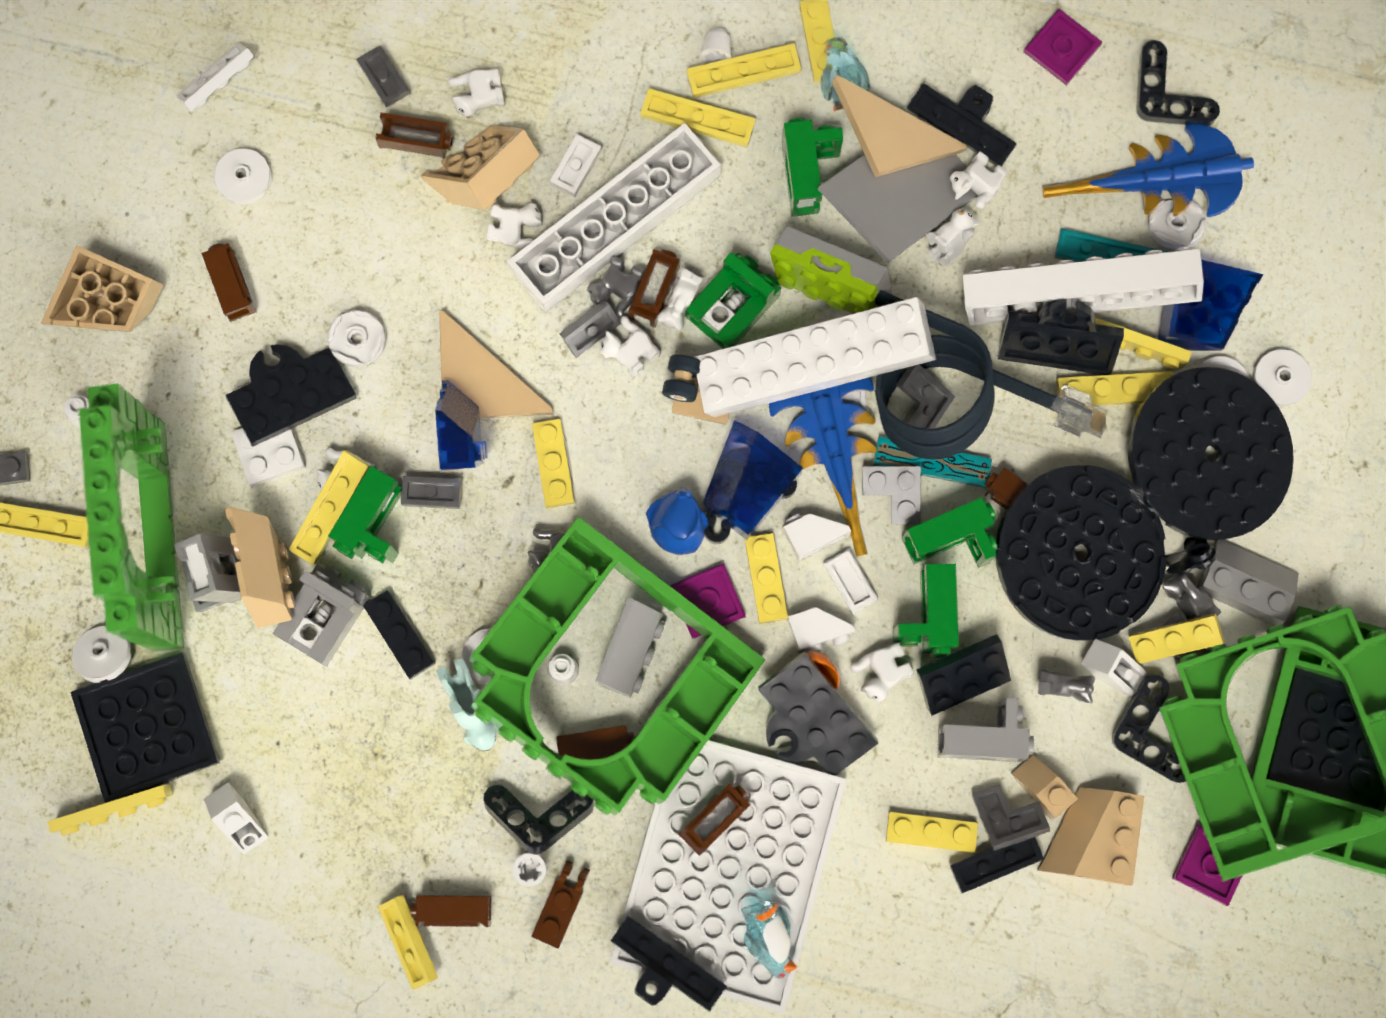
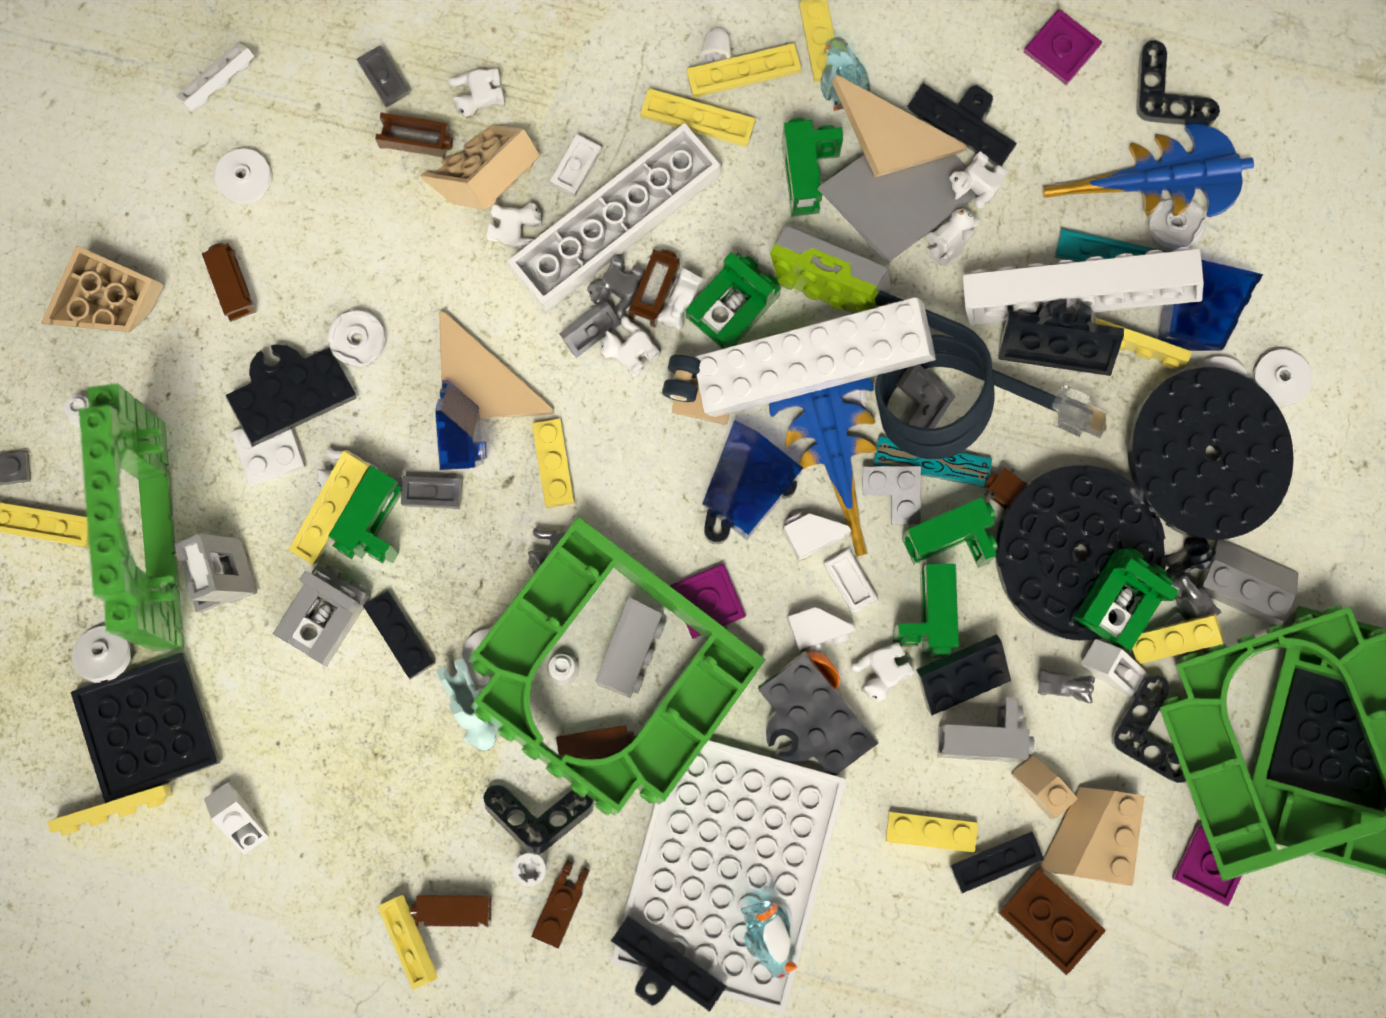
tan wedge [225,507,295,628] -> none
blue helmet [646,488,709,555] -> none
reddish brown window [678,783,751,856] -> none
light yellow plate [744,533,788,624] -> none
flat silver plate [972,785,1050,851] -> none
light yellow plate [1056,371,1172,407] -> none
none -> reddish brown plate [998,869,1106,975]
none -> green brick [1073,547,1179,651]

